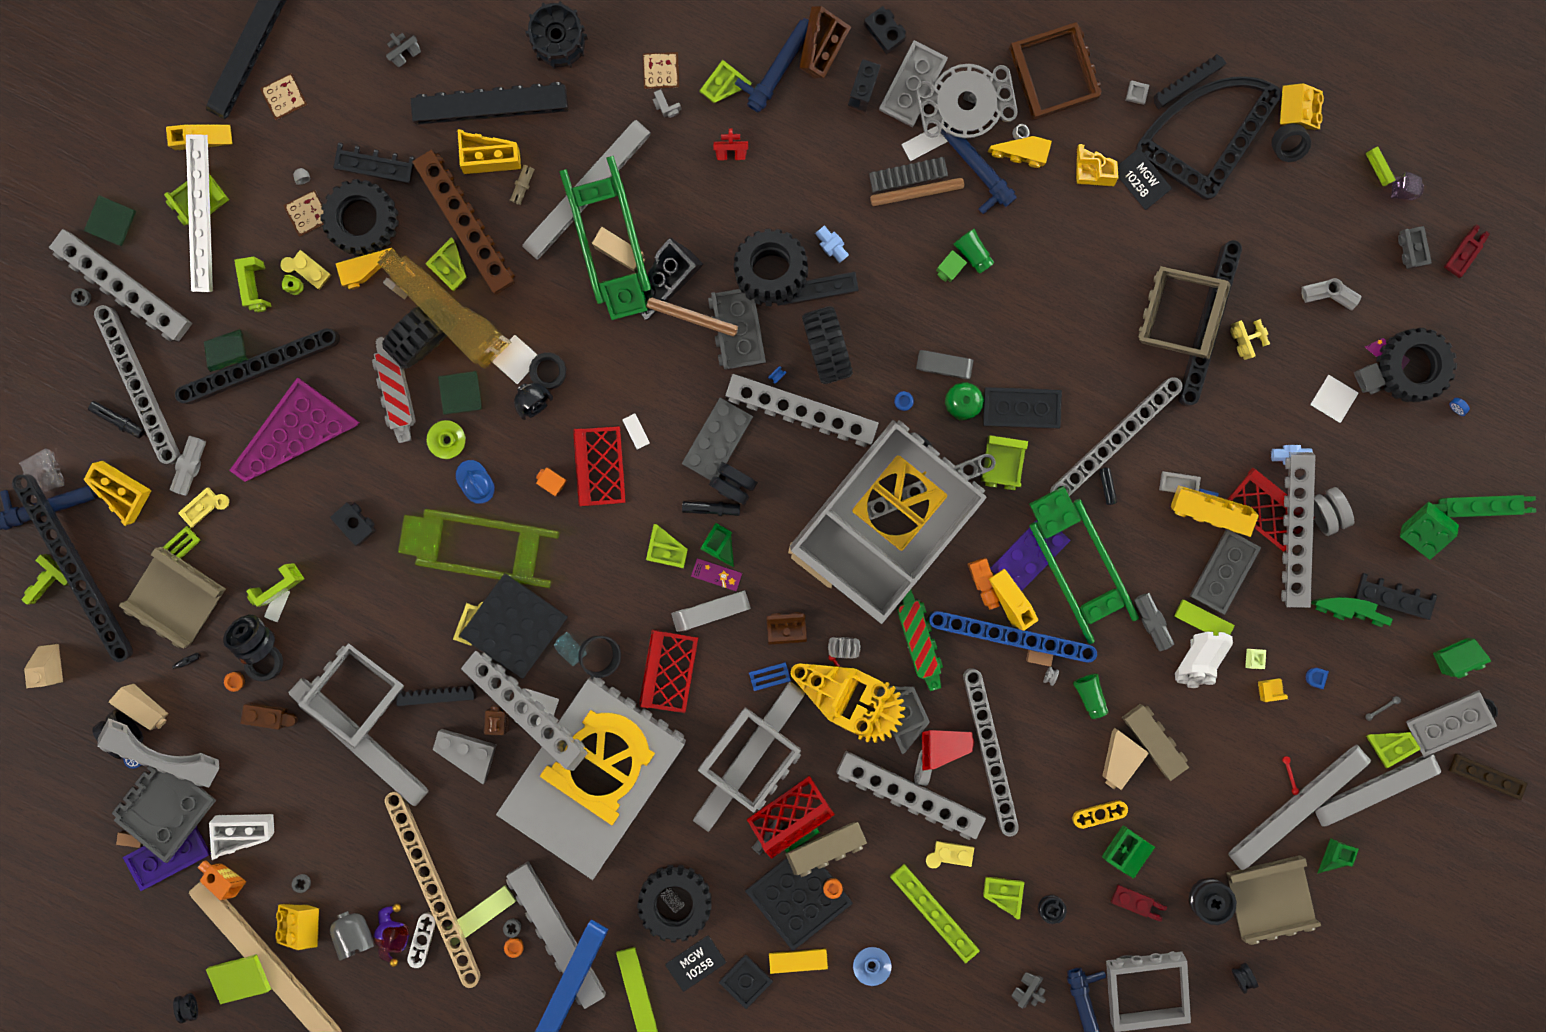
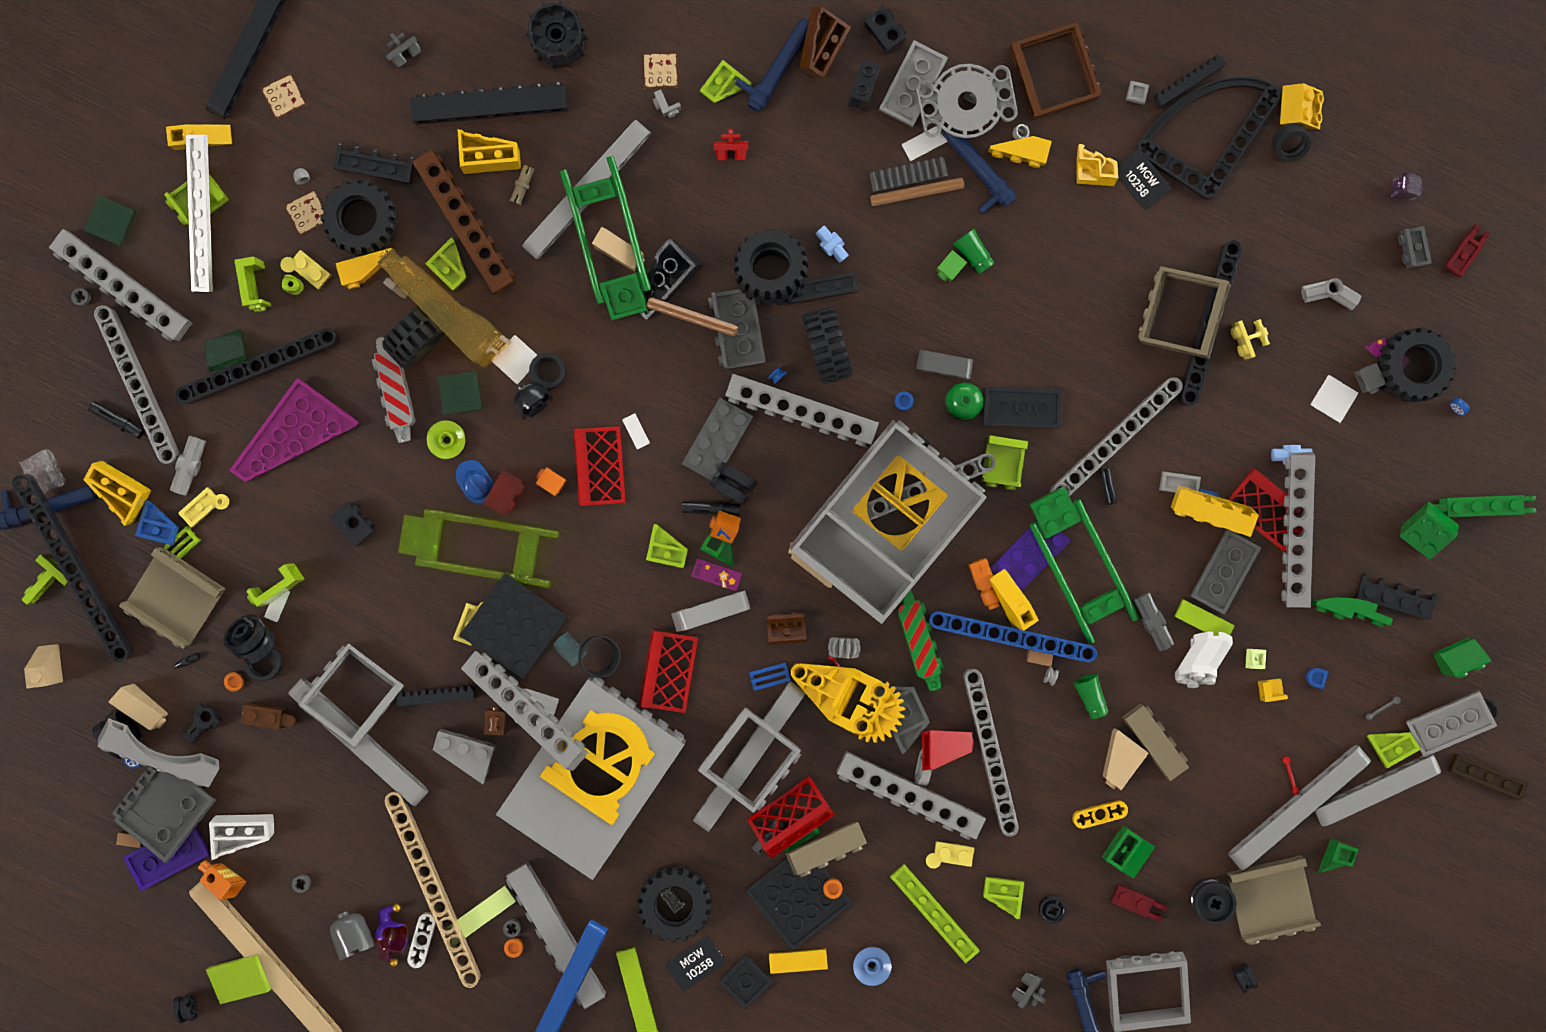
yellow slope [276,904,319,950] -> none
light grey wheel [1313,487,1354,536] -> none
lime tile [1366,146,1396,186] -> none
none -> blue wing [135,500,179,546]
none -> black connector [182,703,222,743]
none -> clear red brick [483,469,525,515]
none -> orange brick [709,510,741,544]

